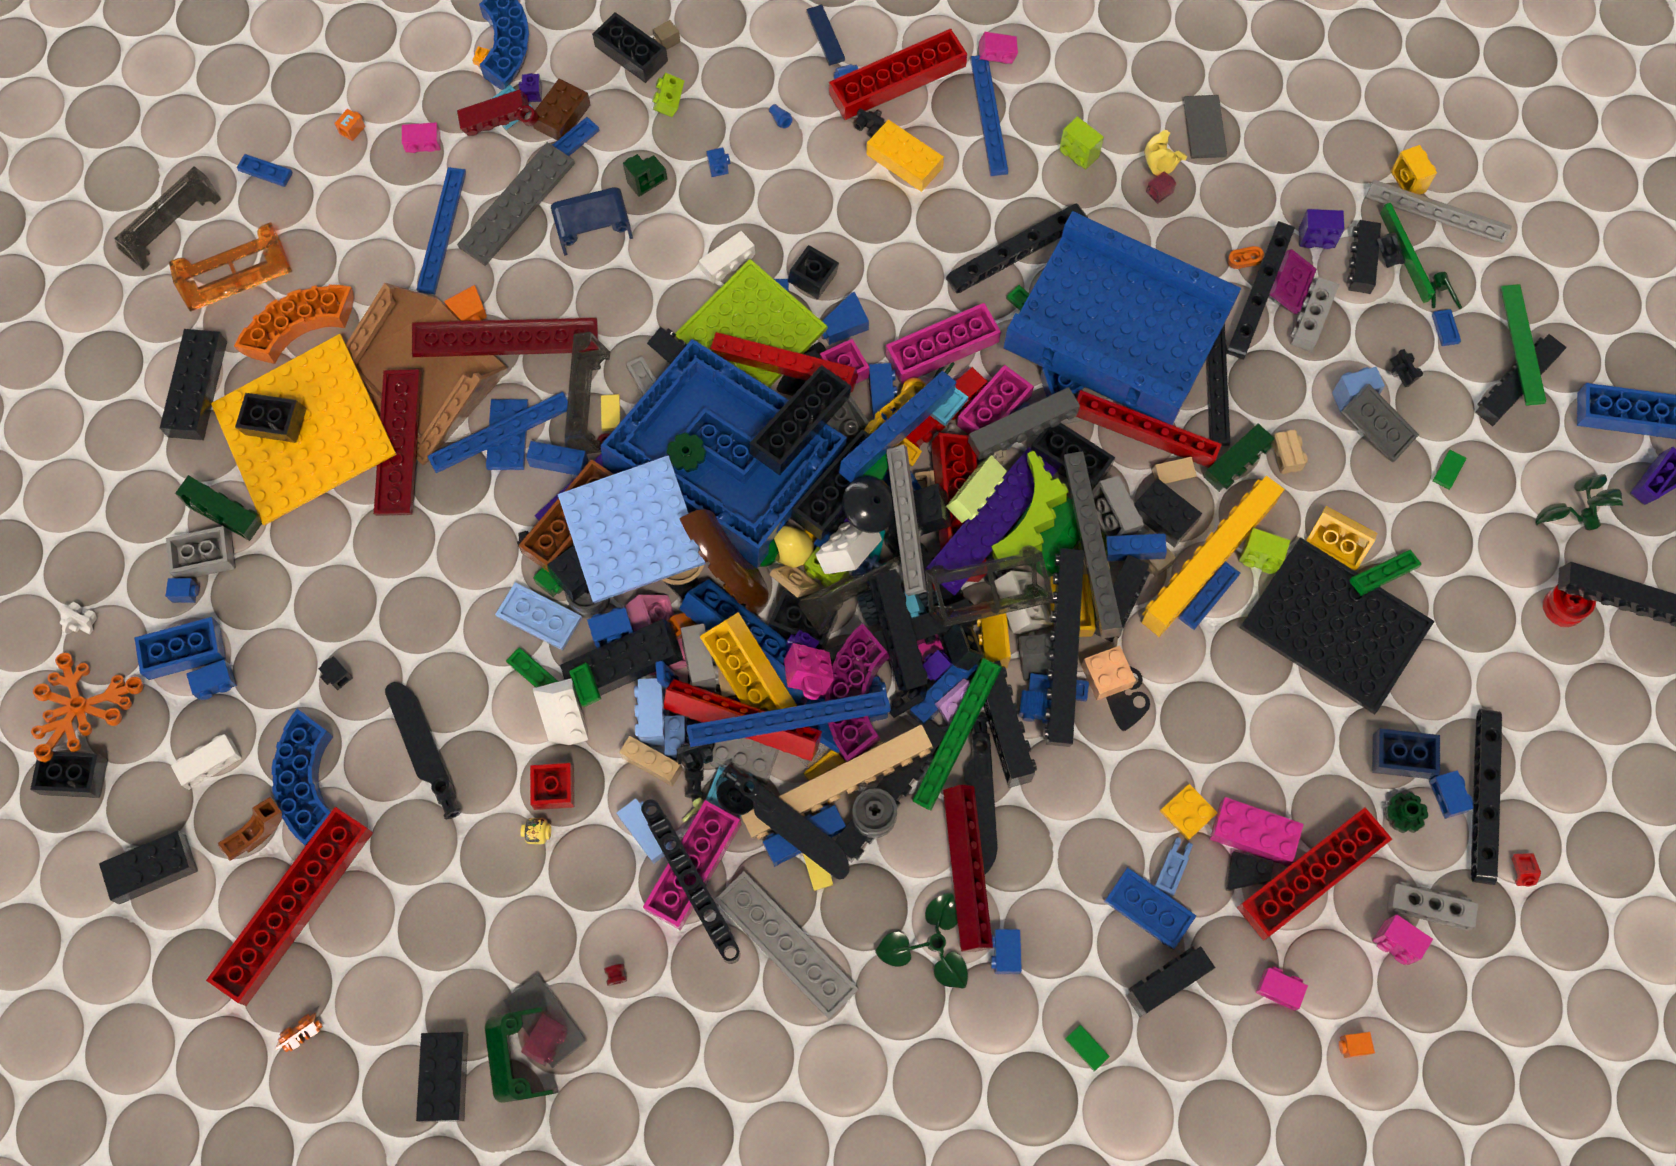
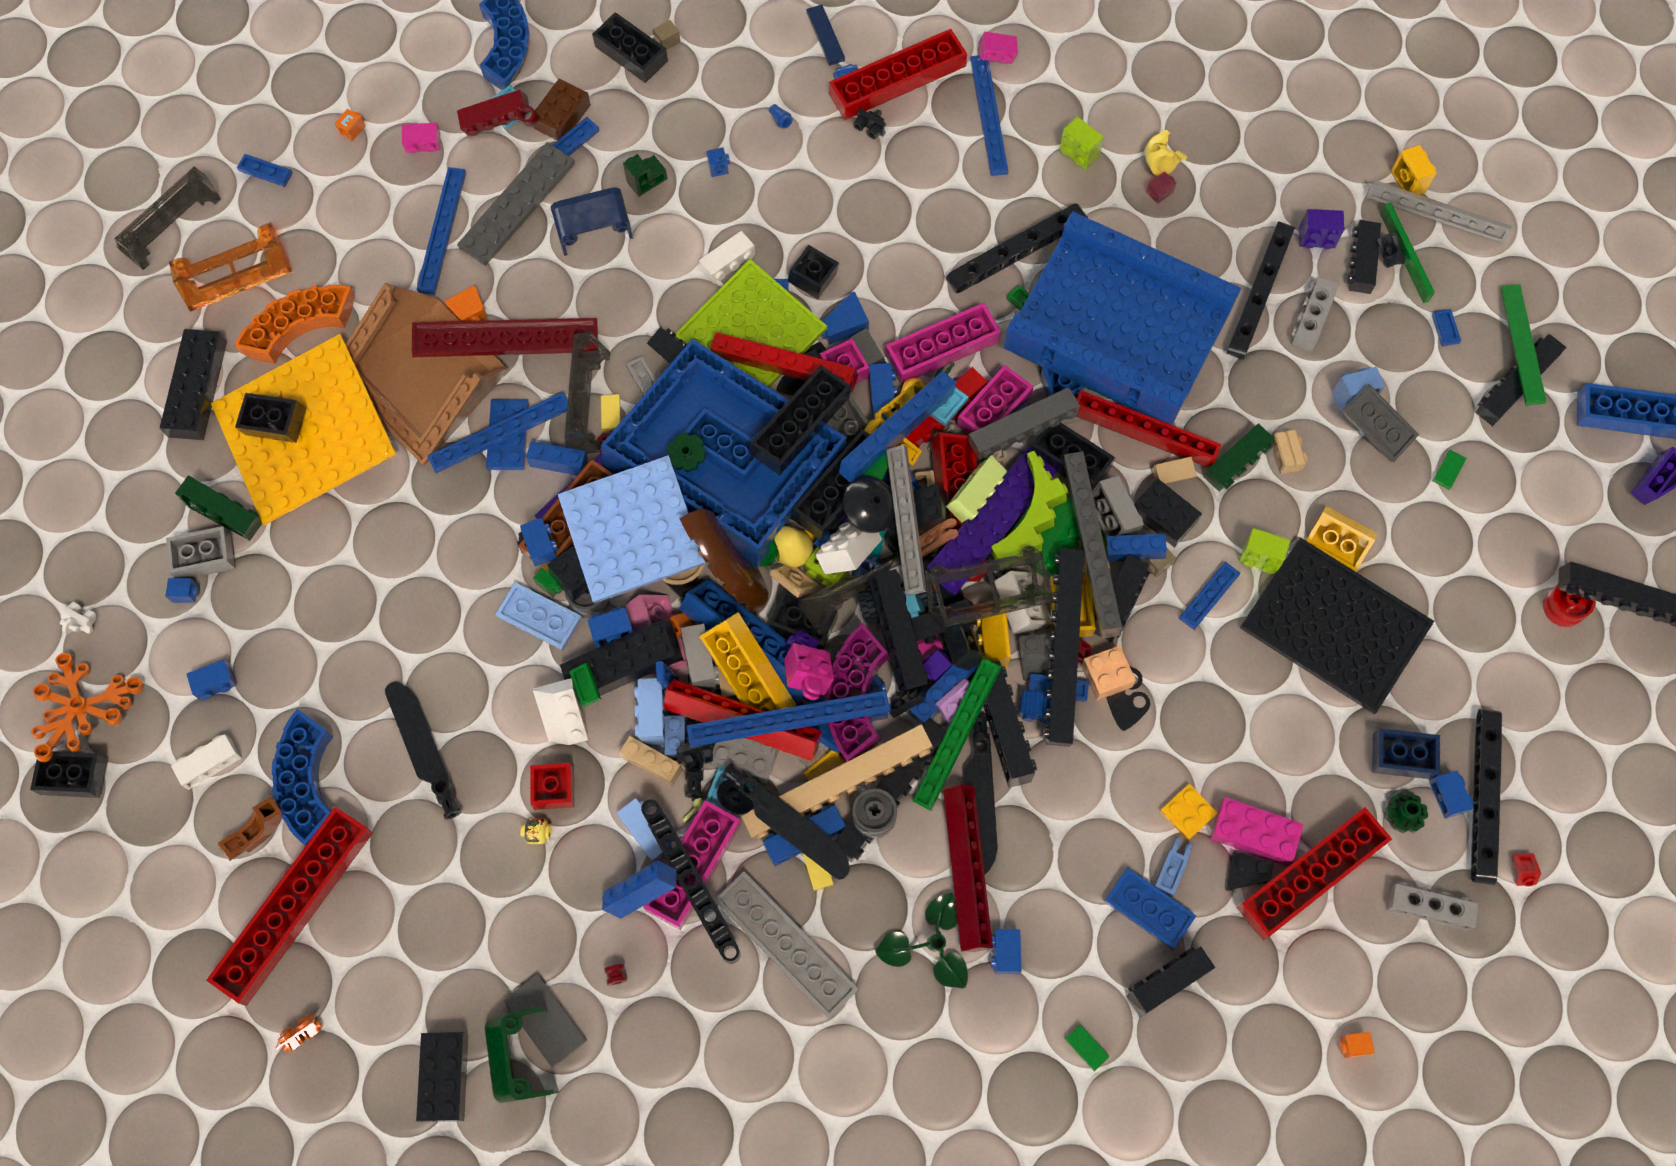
black brick [99,830,198,904] -> none
blue brick [134,617,226,680] -> none
black brick [318,656,353,691] -> none
dark red plate [373,369,422,516] -> none
light orange tile [472,46,490,66] -> none
green tile [506,647,559,688] -> none
dark purple brick [519,73,542,102] -> none
clear pink brick [521,1014,567,1066] -> none
lime brick [652,72,685,117] -> none
yellow brick [867,119,944,192] -> none
yellow brick [1141,475,1285,637] -> none
dark grey tile [1183,95,1227,159] -> none
black tile [1207,324,1231,446] -> none
orange plate [1228,246,1264,269] -> none
dark pink brick [1256,967,1308,1011] -> none
magenta plate [1269,249,1317,314] -> none
green tile [1349,549,1422,596] -> none
dark pink brick [1372,914,1433,965] -> none
black hips [1390,349,1423,387] -> none
dark green plant [1431,272,1462,309] -> none
dark green plant [1536,474,1623,531] -> none
none -> blue brick [520,518,558,567]
none -> blue brick [602,861,676,919]
none -> dark grey hinge [849,328,886,366]
none -> nougat hinge [919,518,958,558]
none -> dark red wheel [1078,641,1092,664]

